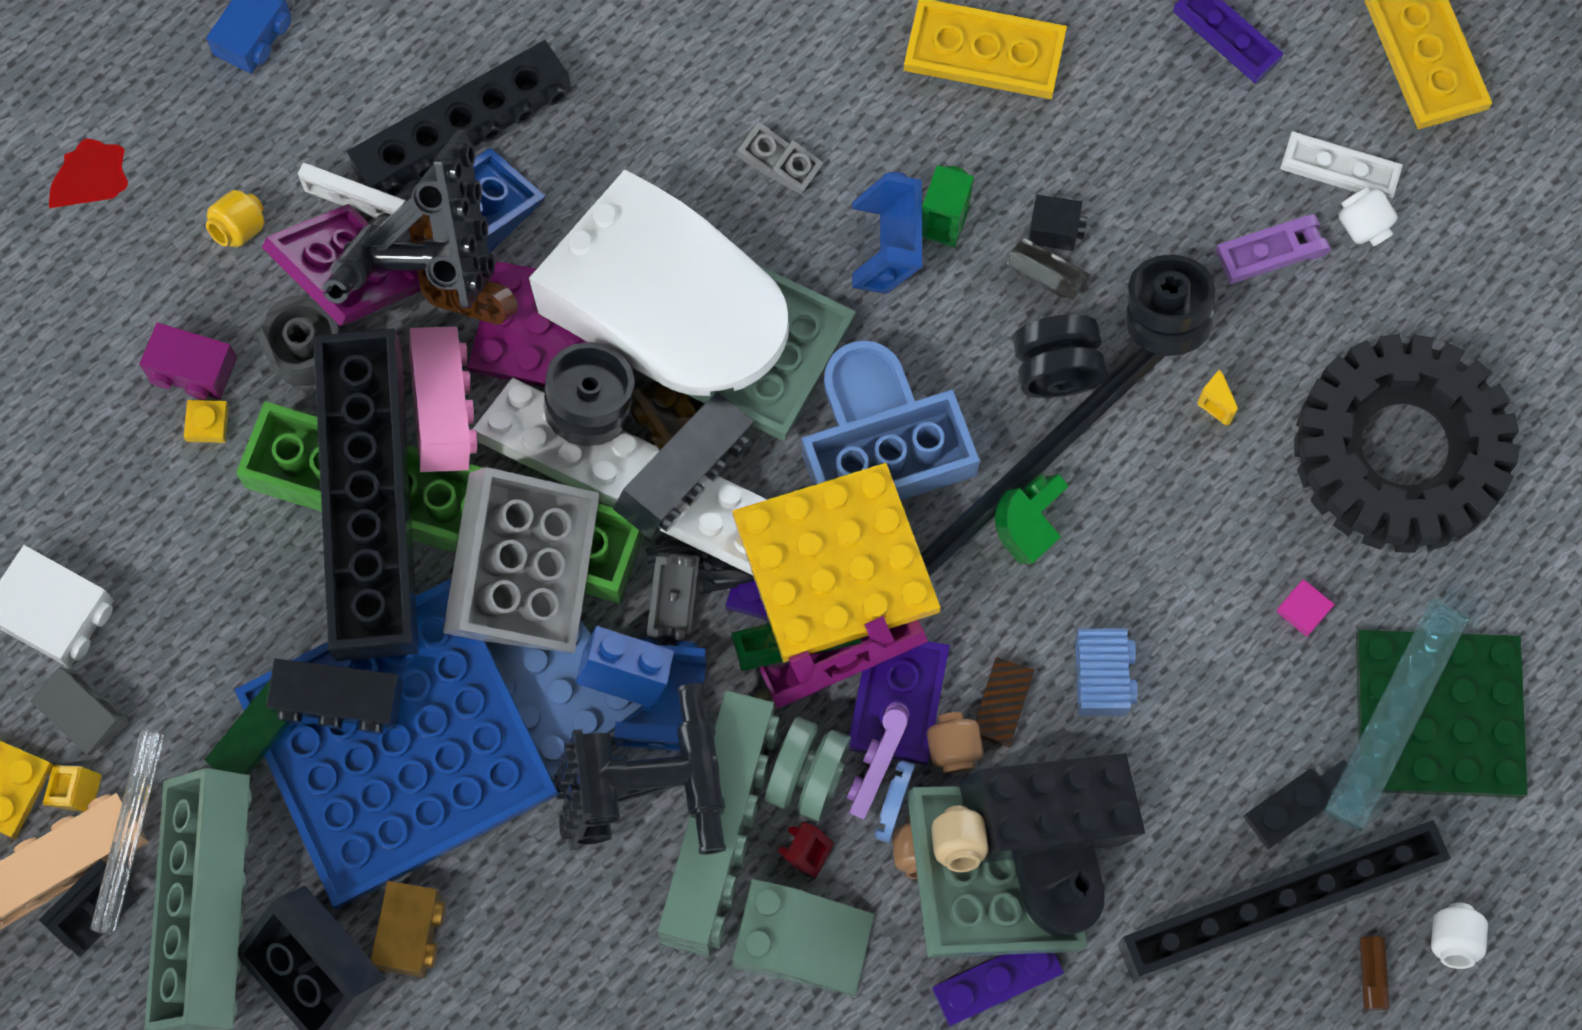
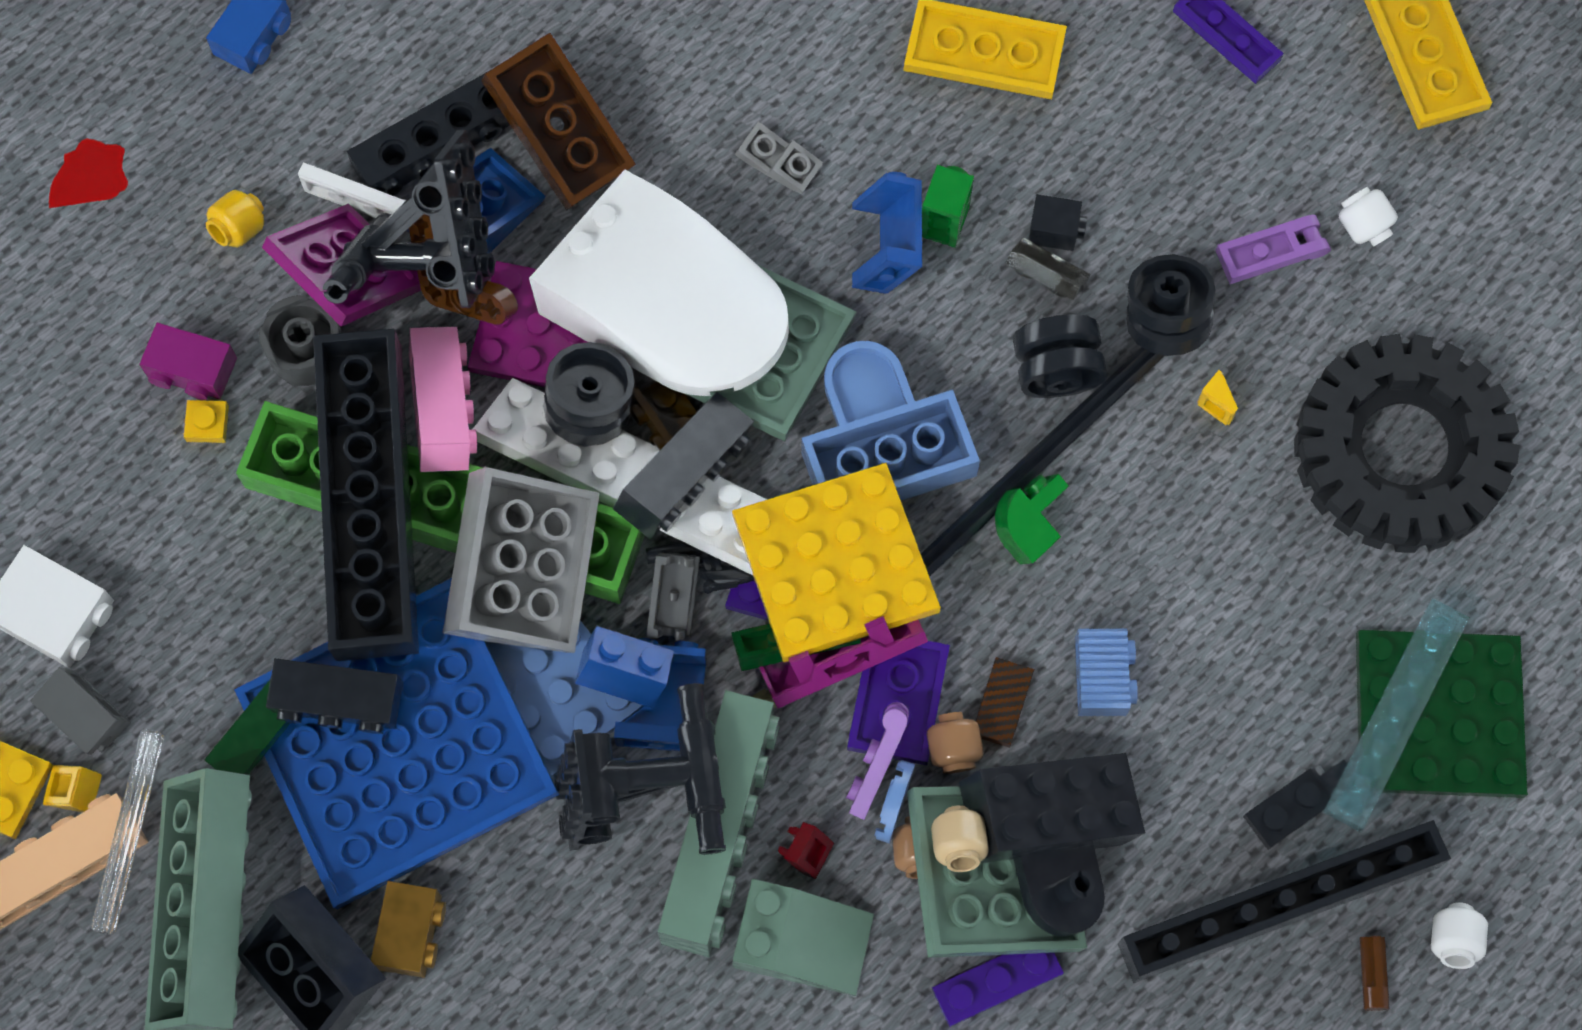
black hinge [39,859,141,957] -> none
sand green wheel [765,716,851,823] -> none
dark pink tile [1276,579,1335,637] -> none
white tile [1280,131,1403,203] -> none
none -> reddish brown brick [481,33,636,211]

